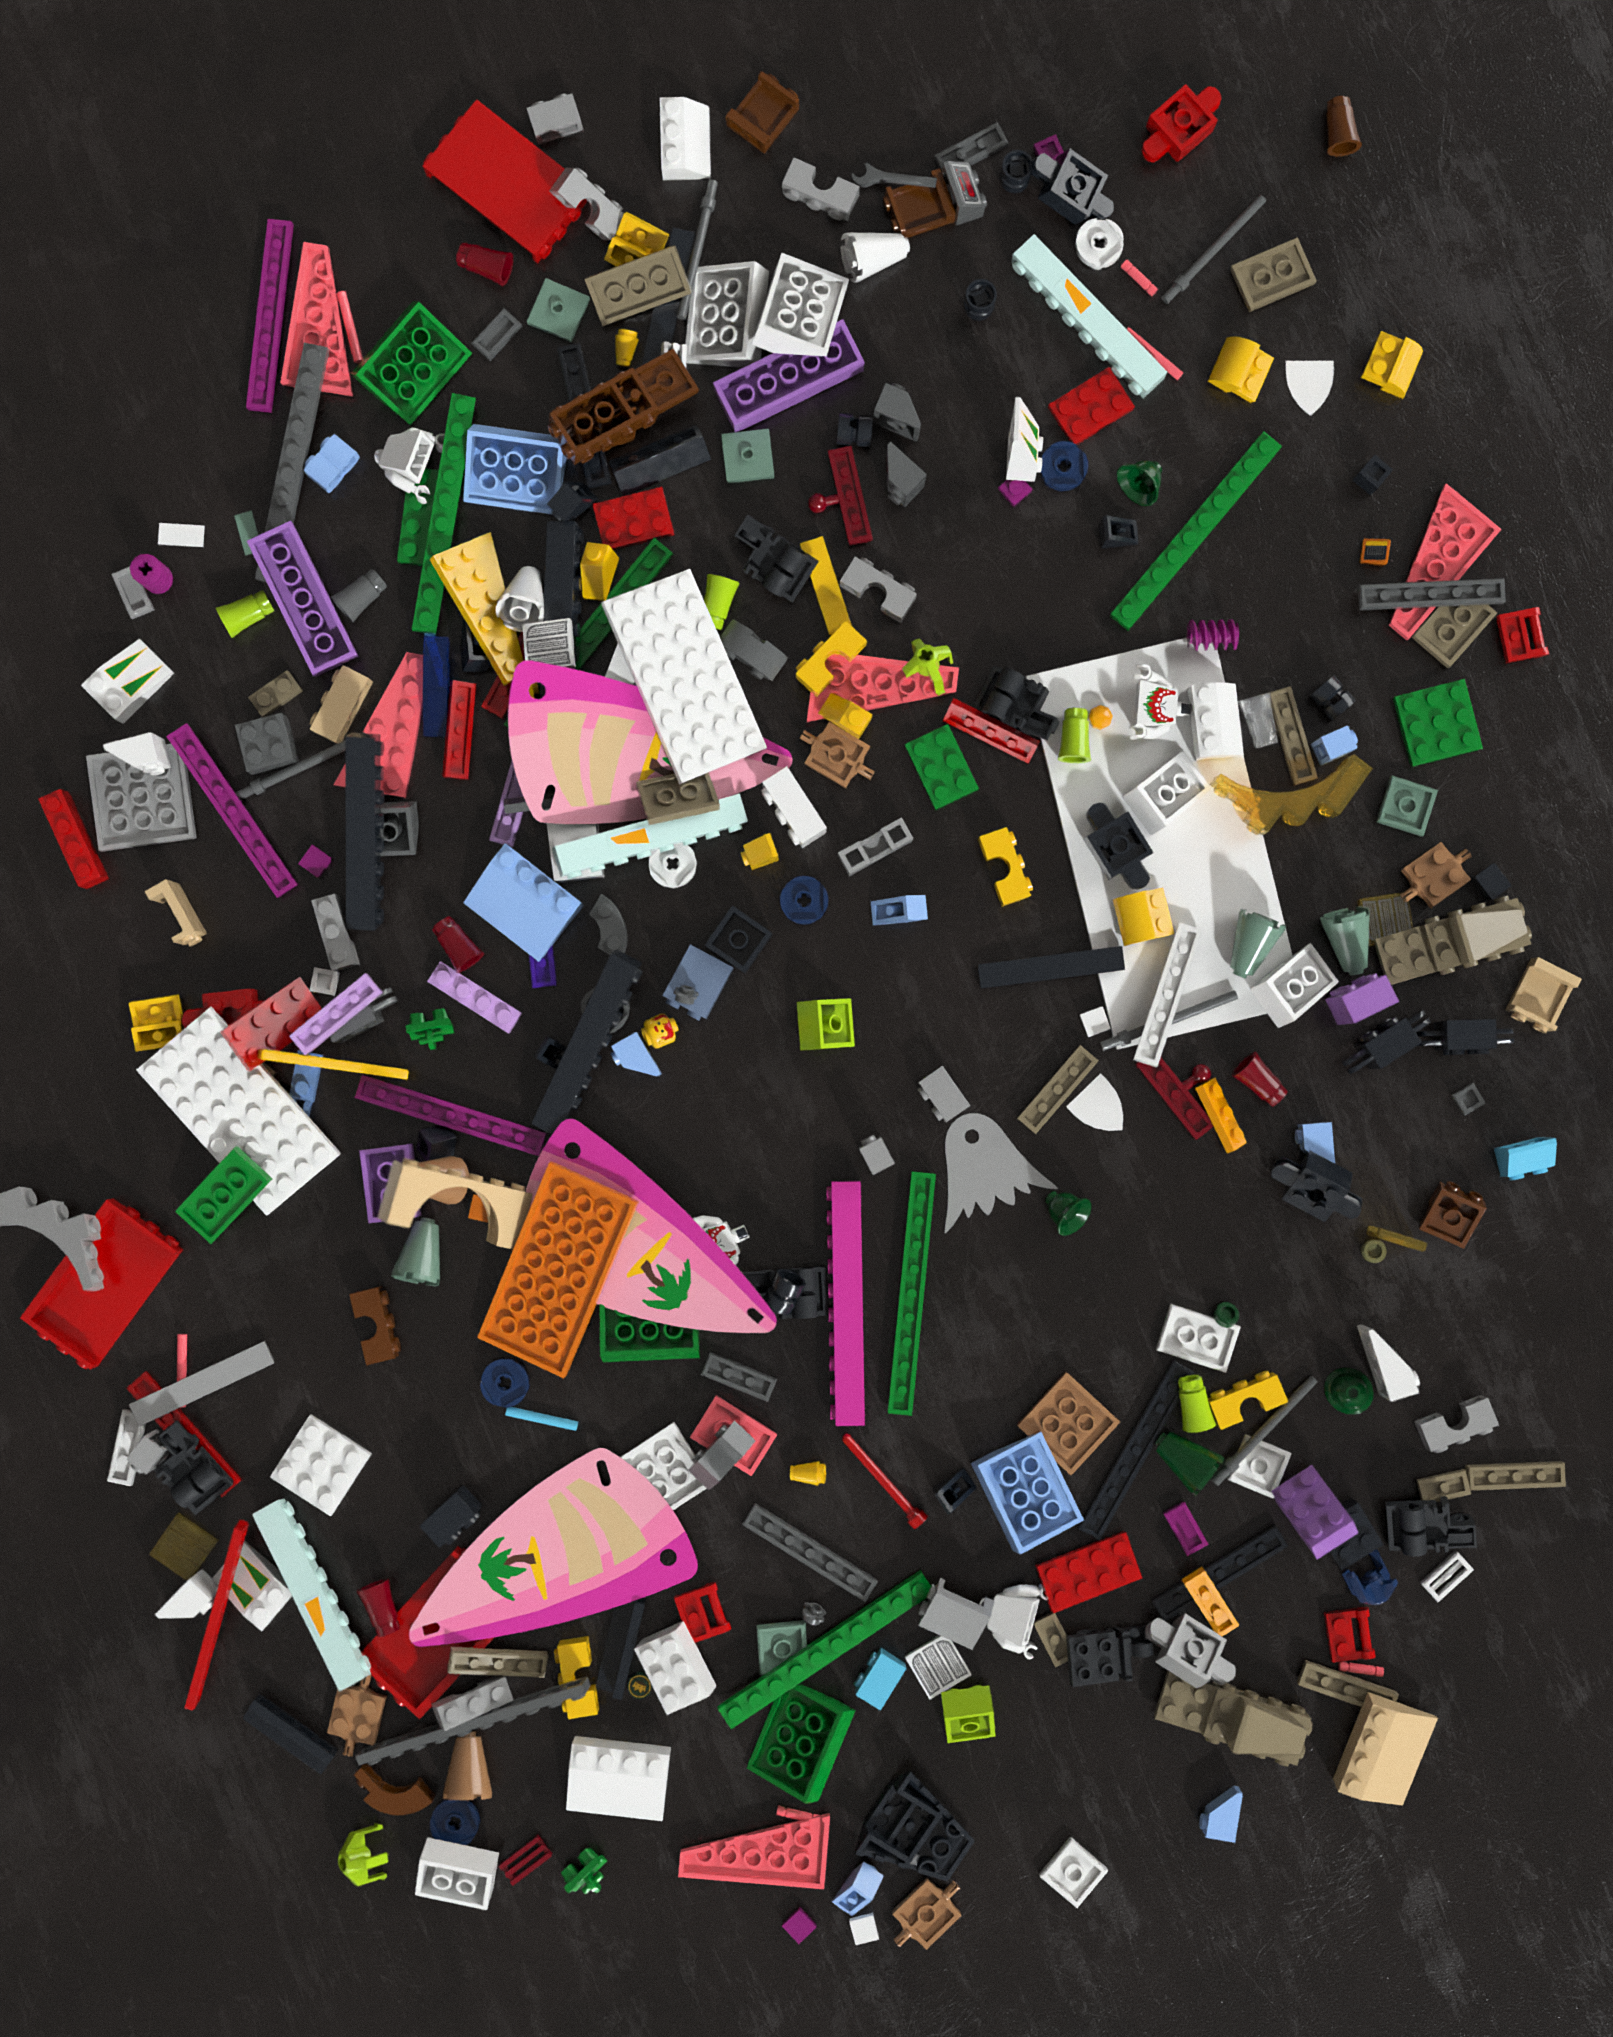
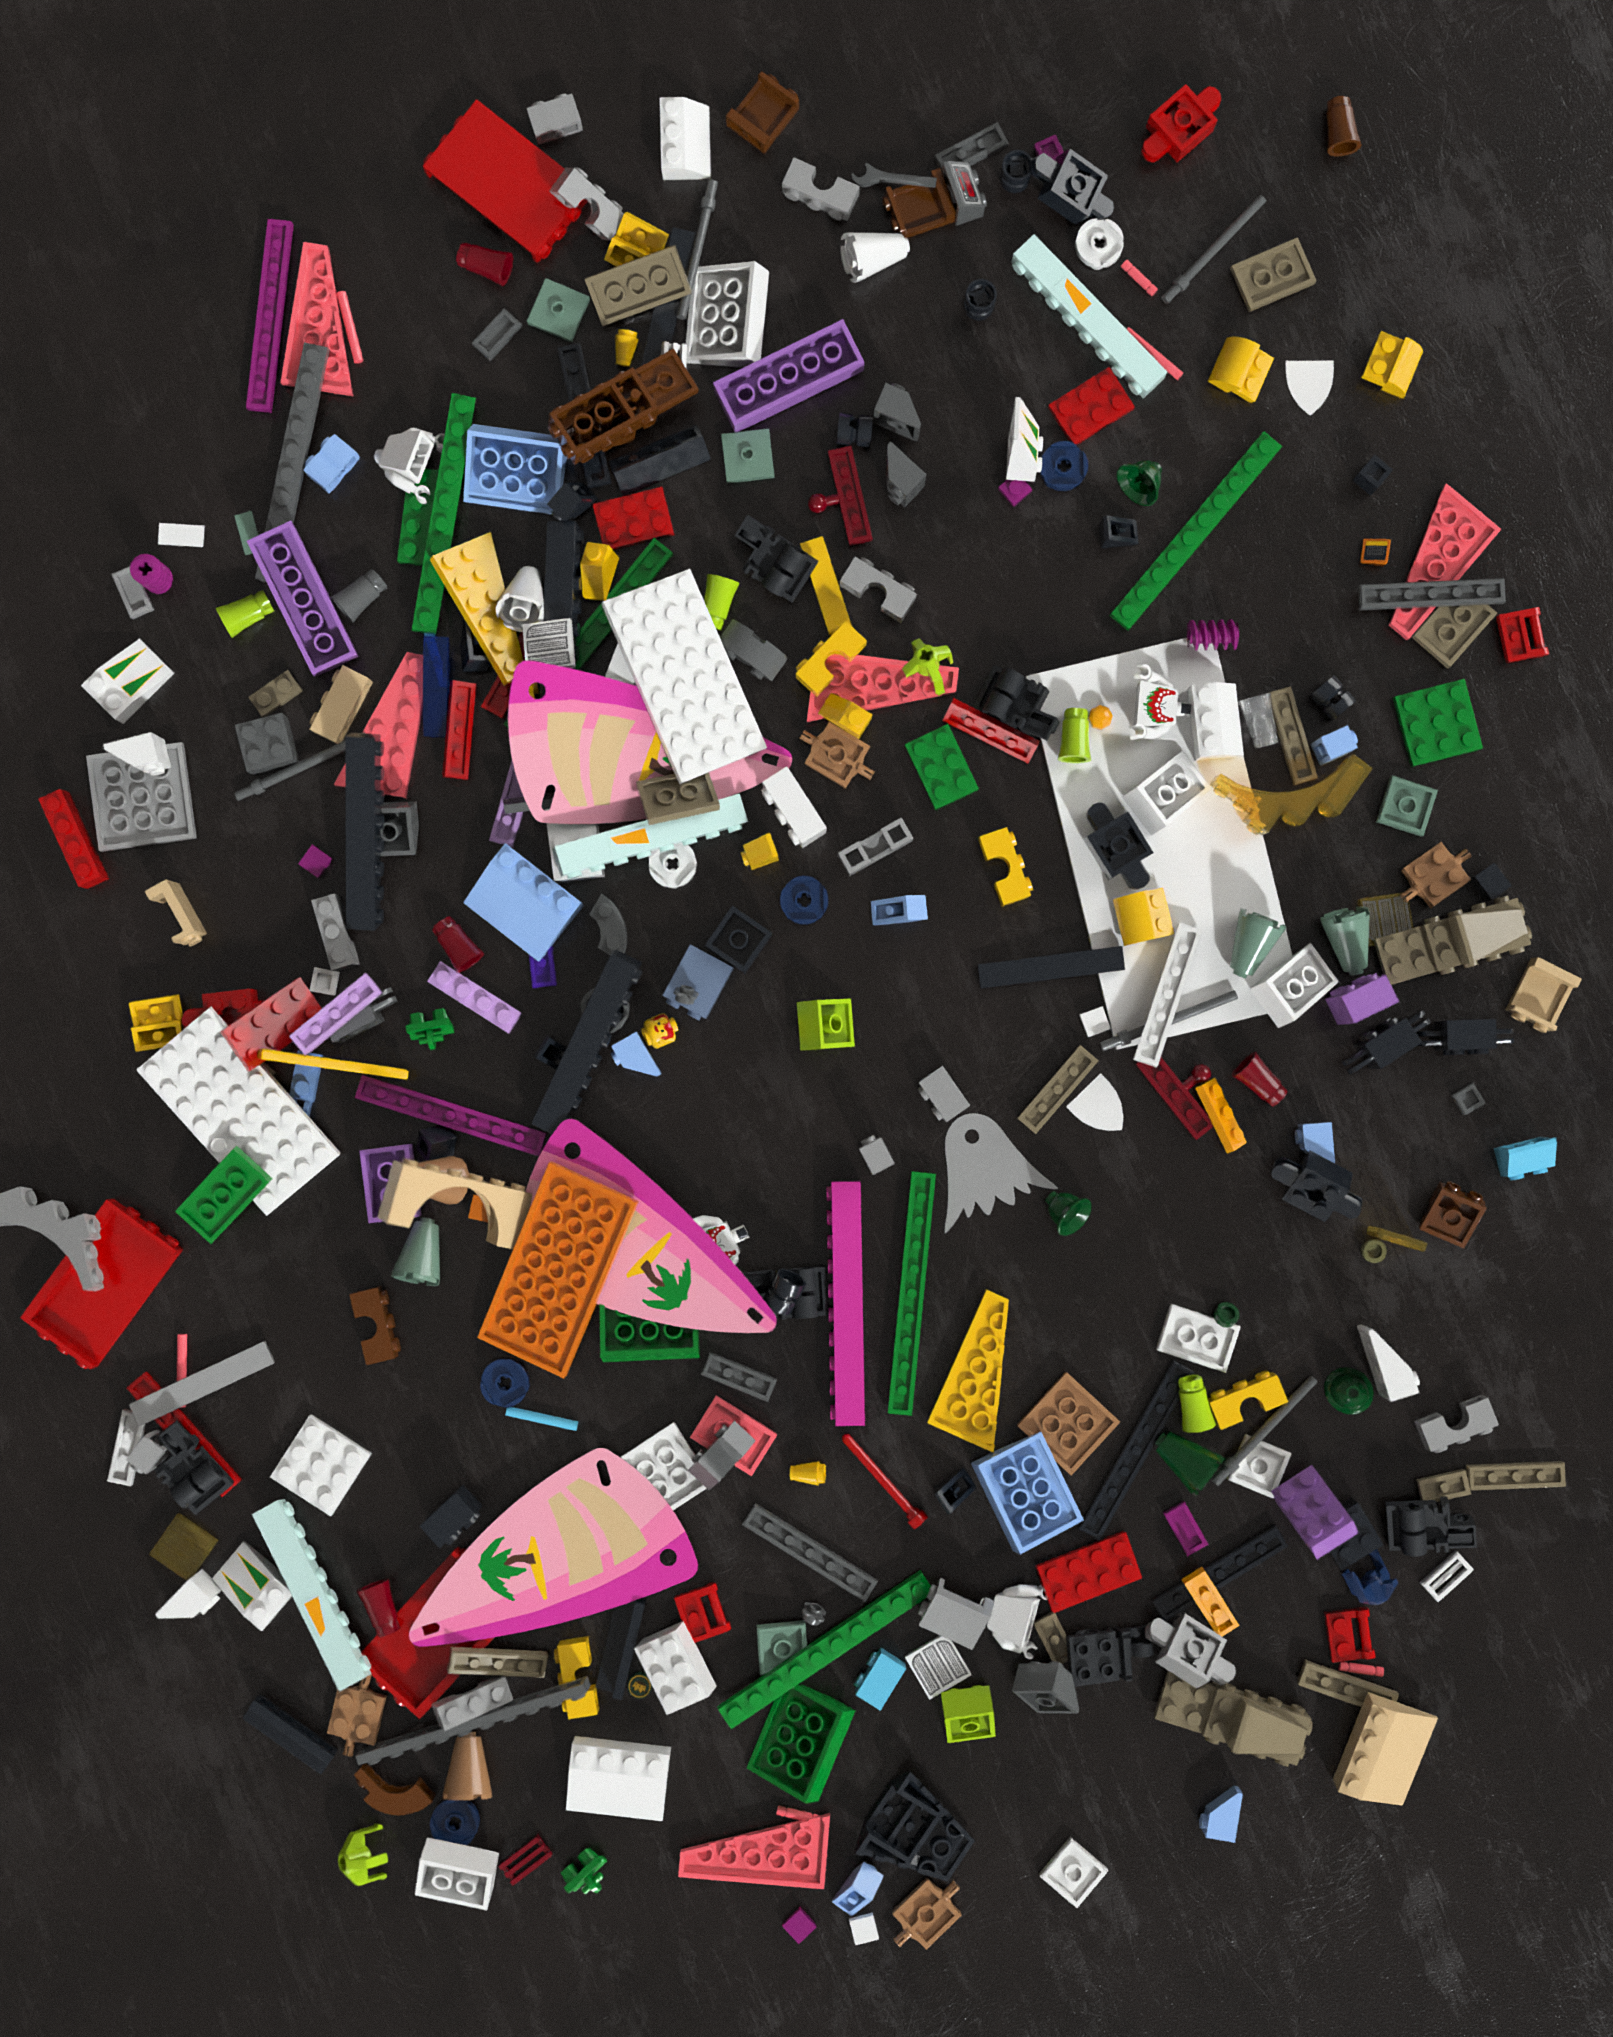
magenta plate [166,723,298,898] -> none
red tile [185,1520,249,1711] -> none
green slope [350,301,472,425] -> none
white slope [751,253,849,356] -> none
none -> yellow wing [927,1289,1009,1453]
none -> dark grey slope [1012,1661,1079,1714]

